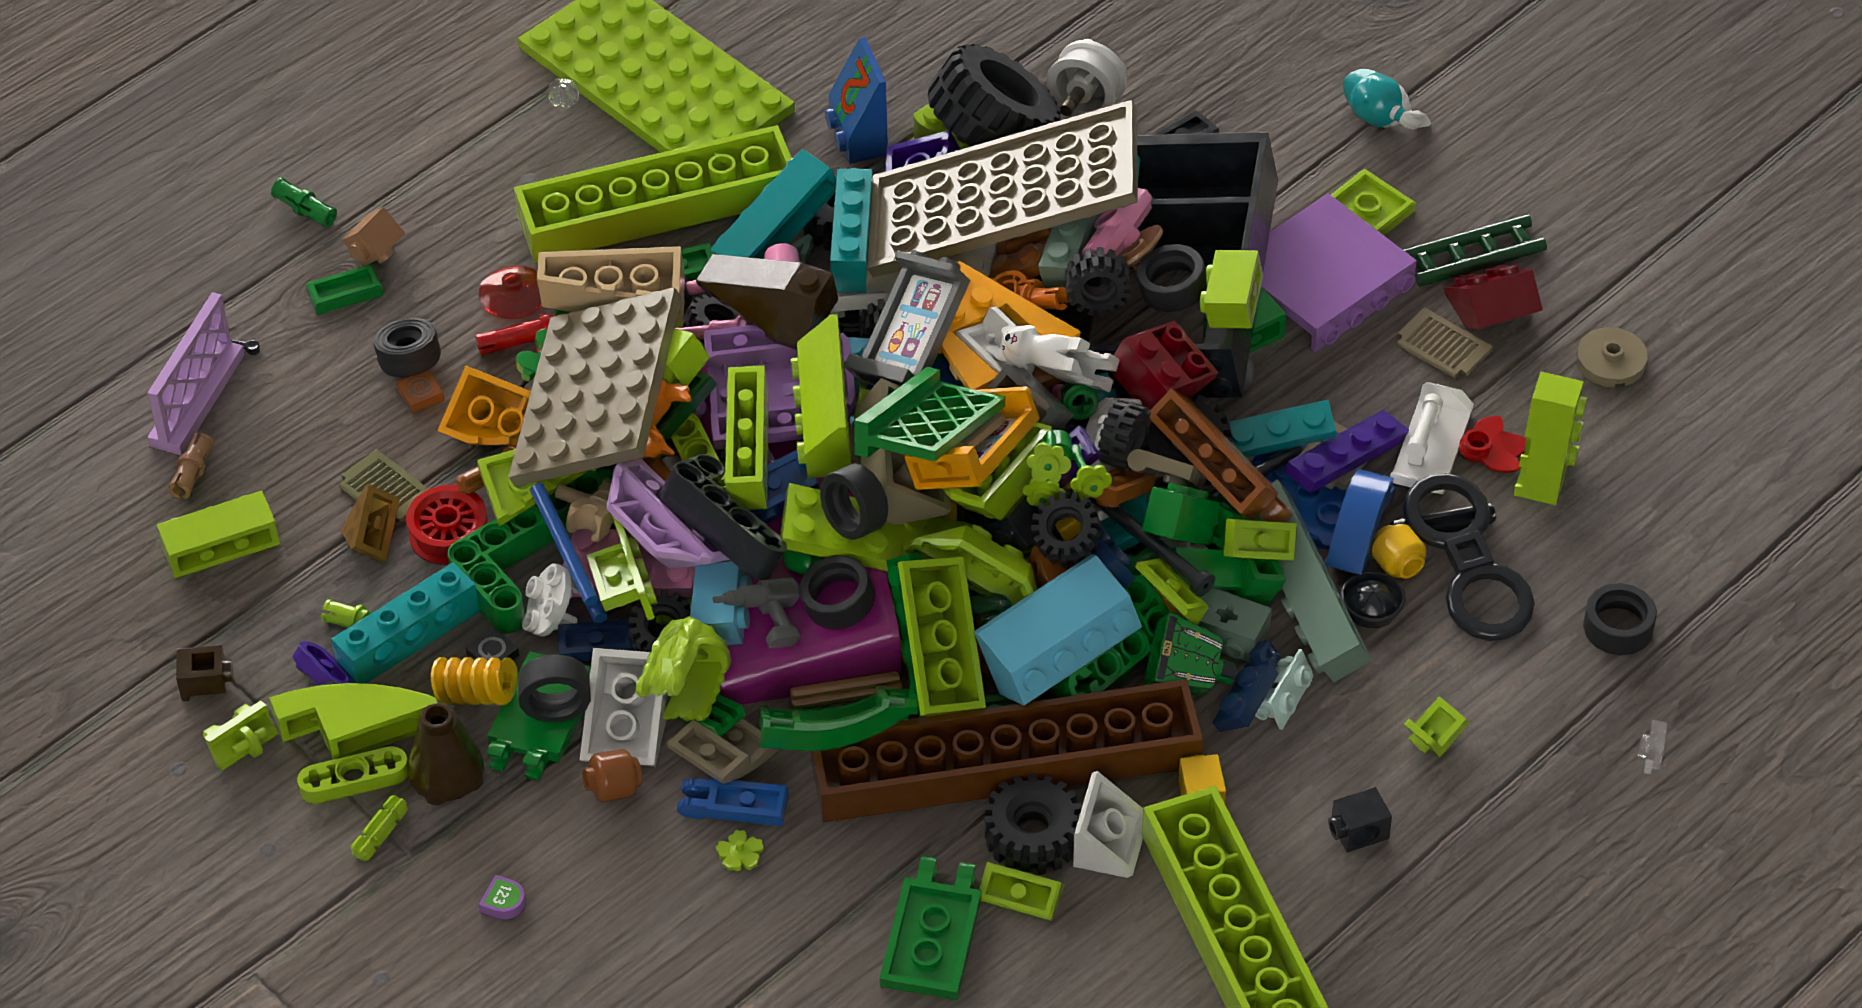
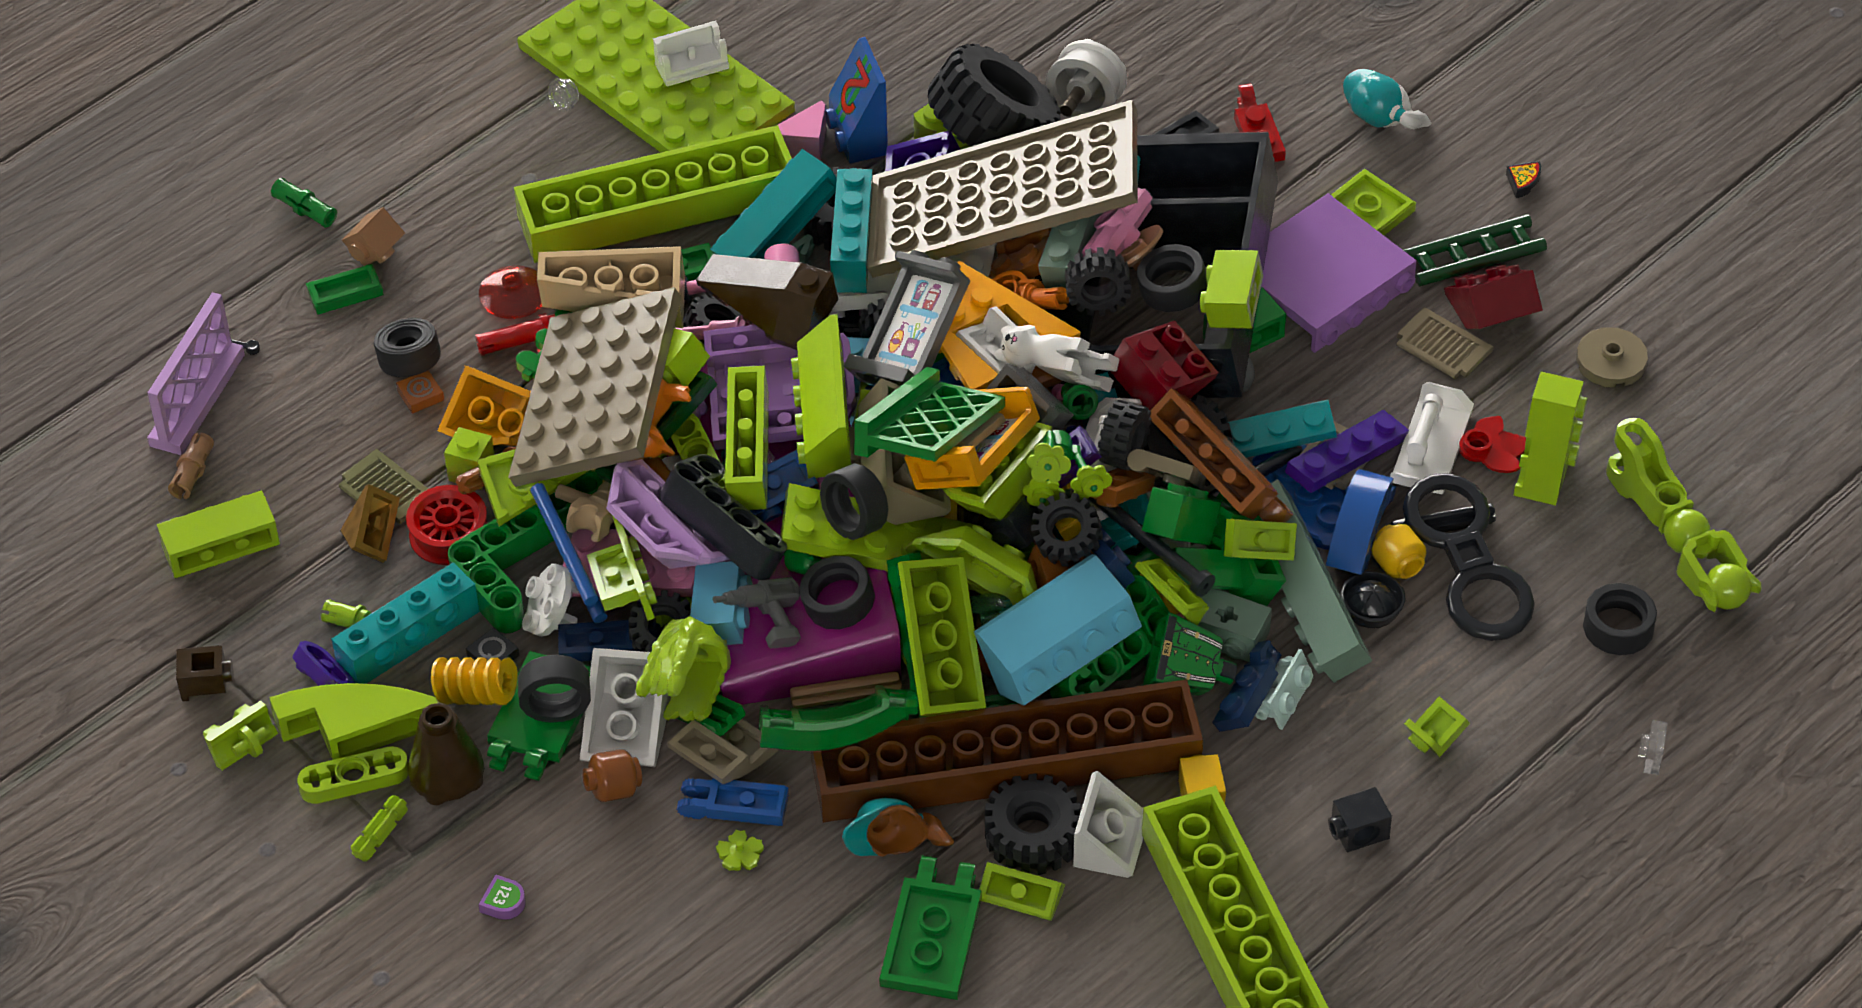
none -> lime brick [444,427,495,490]
none -> white hinge [653,21,729,87]
none -> bright pink slope [778,101,827,160]
none -> dark orange hair [842,798,954,857]
none -> red plate [1234,83,1286,162]
none -> tile [1506,161,1541,198]
none -> lime piece [1606,418,1761,612]

